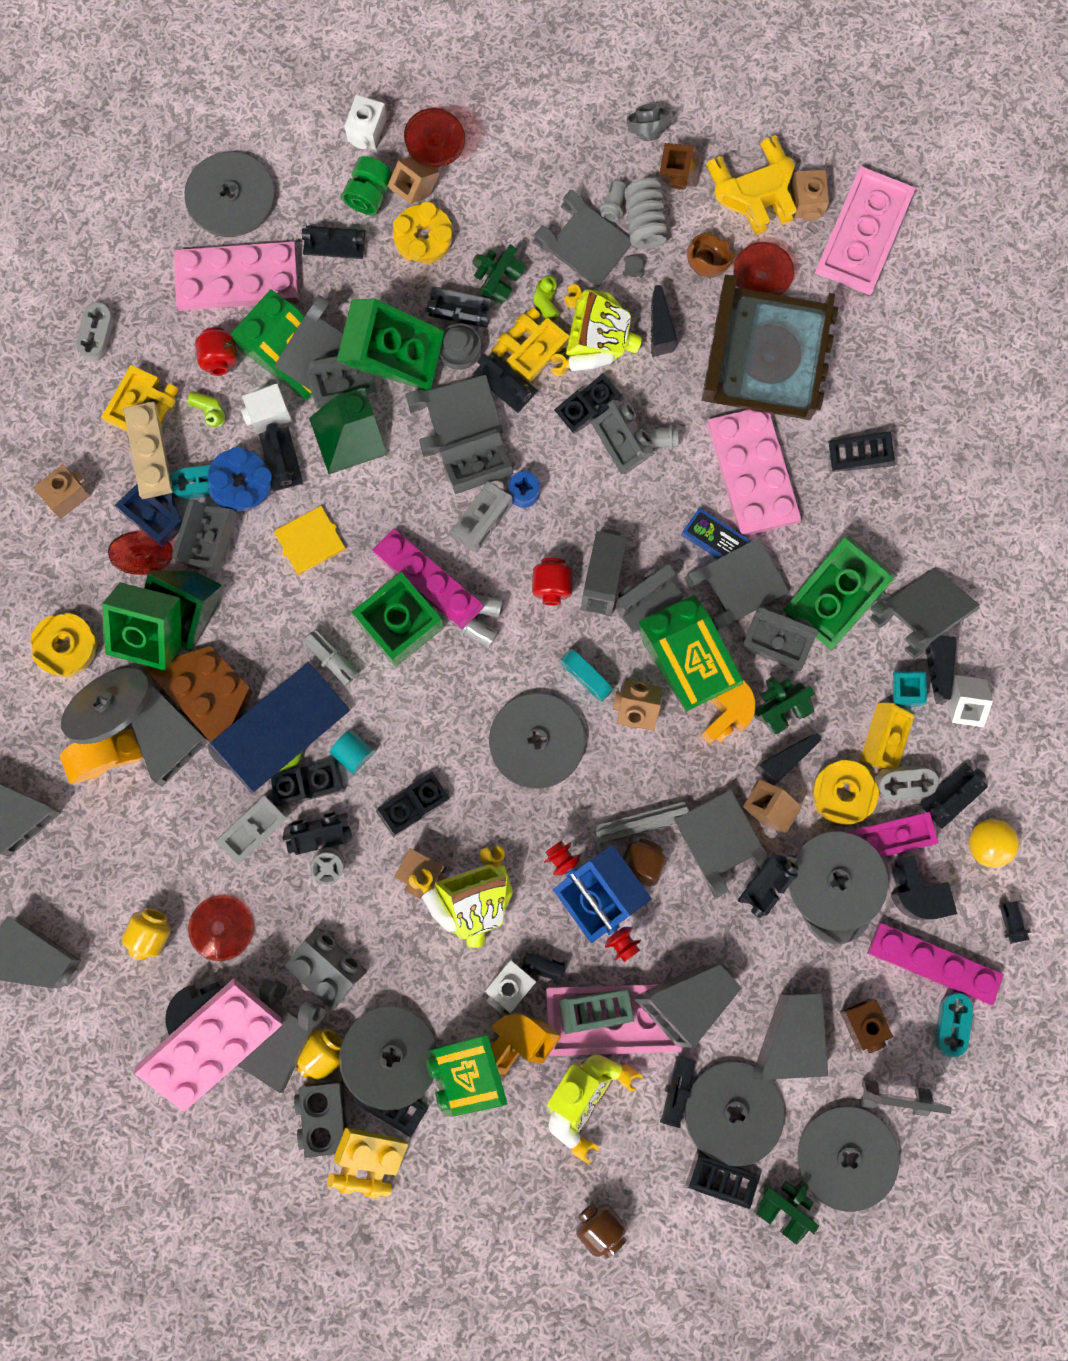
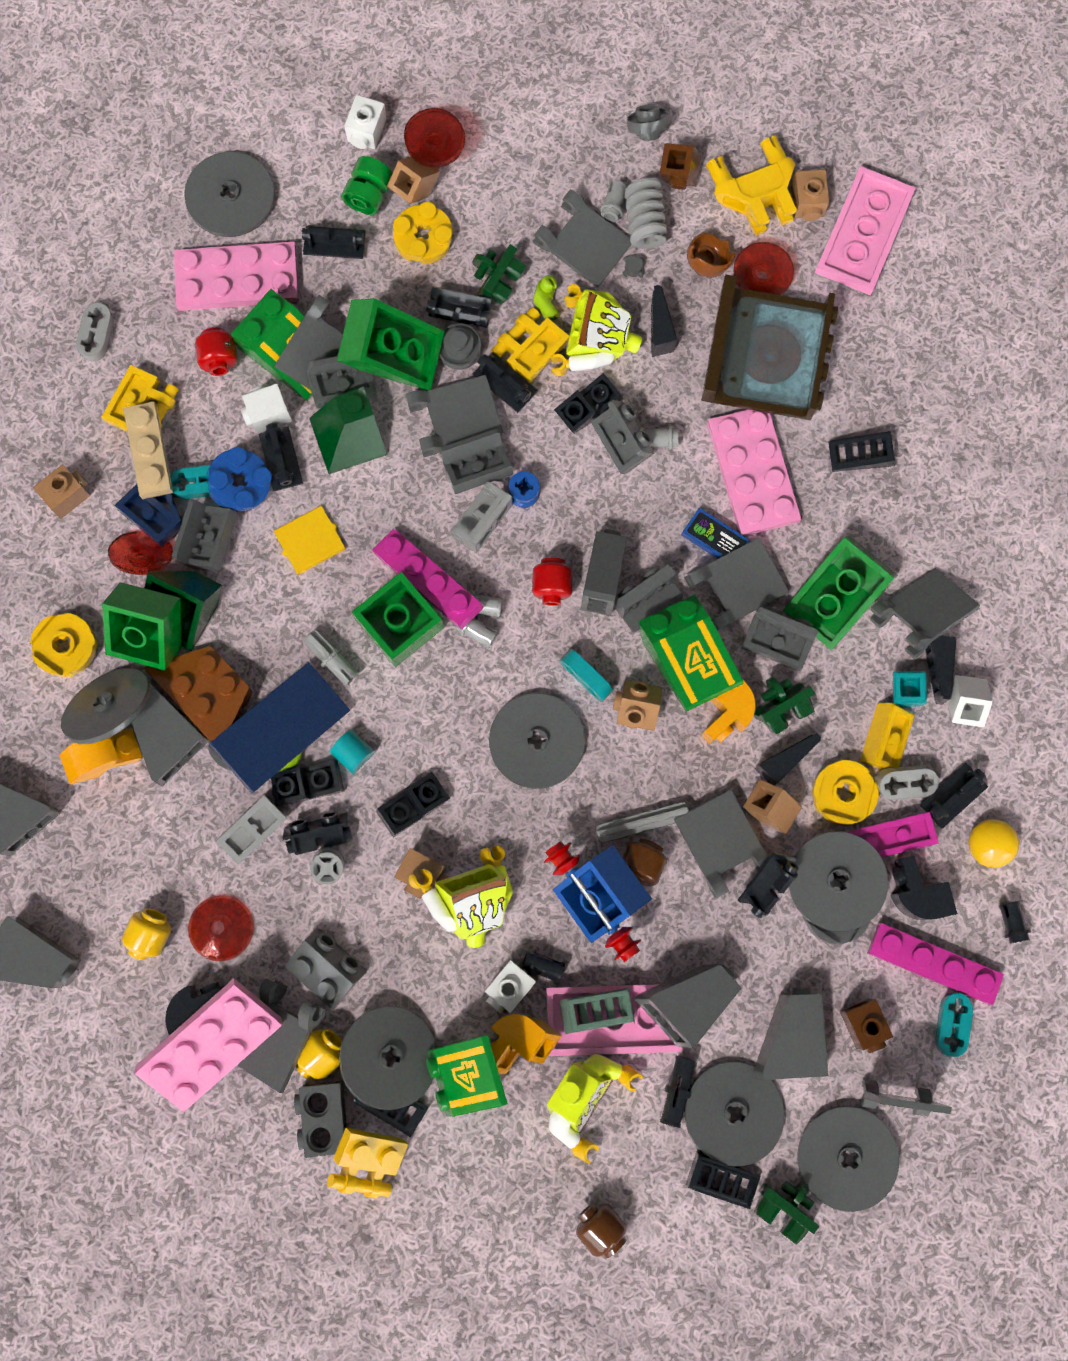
lime arm [187,391,225,428] -> none

